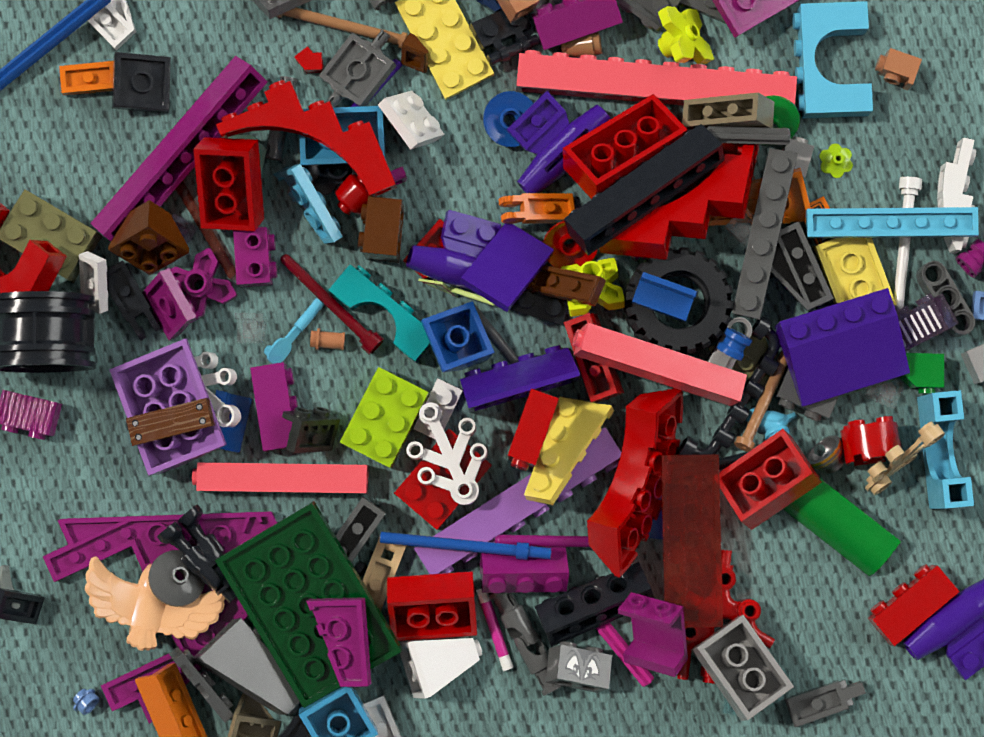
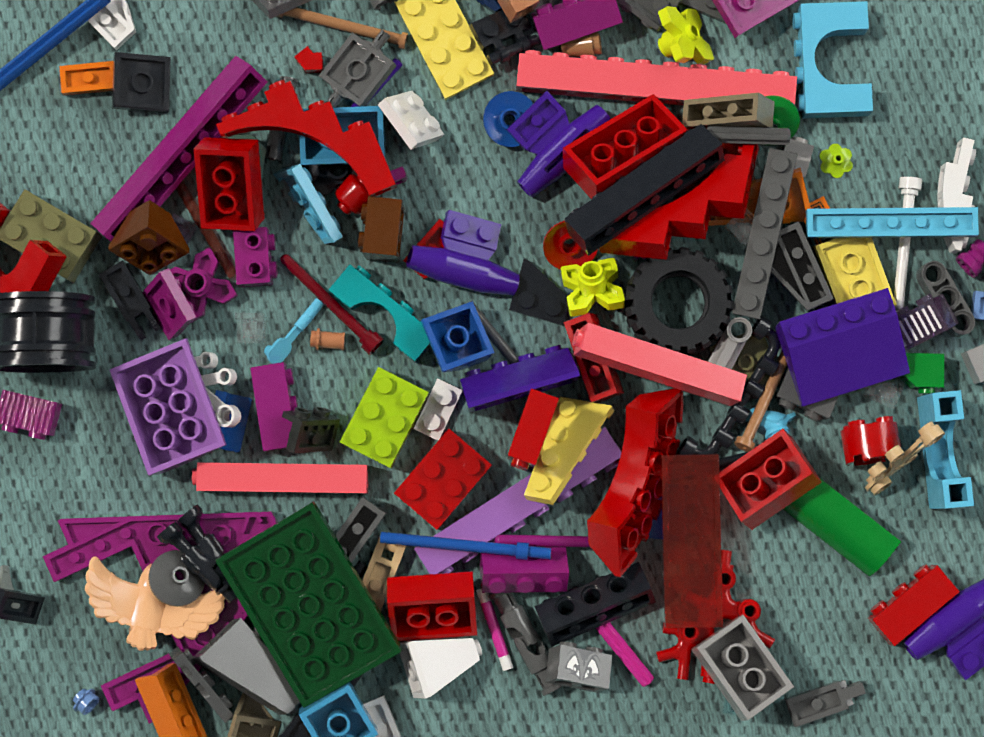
white plate [79,251,108,314] -> none
reddish brown tile [126,398,215,446] -> none
magenta wing [306,598,372,687] -> none
reddish brown slope [401,33,428,73] -> none
white plant [406,402,488,505] -> none
yellowish green piece [418,278,495,306] -> none
dark purple tile [460,223,554,312] -> none
orange hinge [498,193,575,224] -> none
reddish brown tile [526,265,606,306] -> none
magenta panel [618,592,688,677] -> none
blue panel [631,272,698,322] -> none
blue wheel [716,327,752,361] -> none
flat silver piece [806,435,845,474] -> none
nougat brick [875,48,922,90] -> none

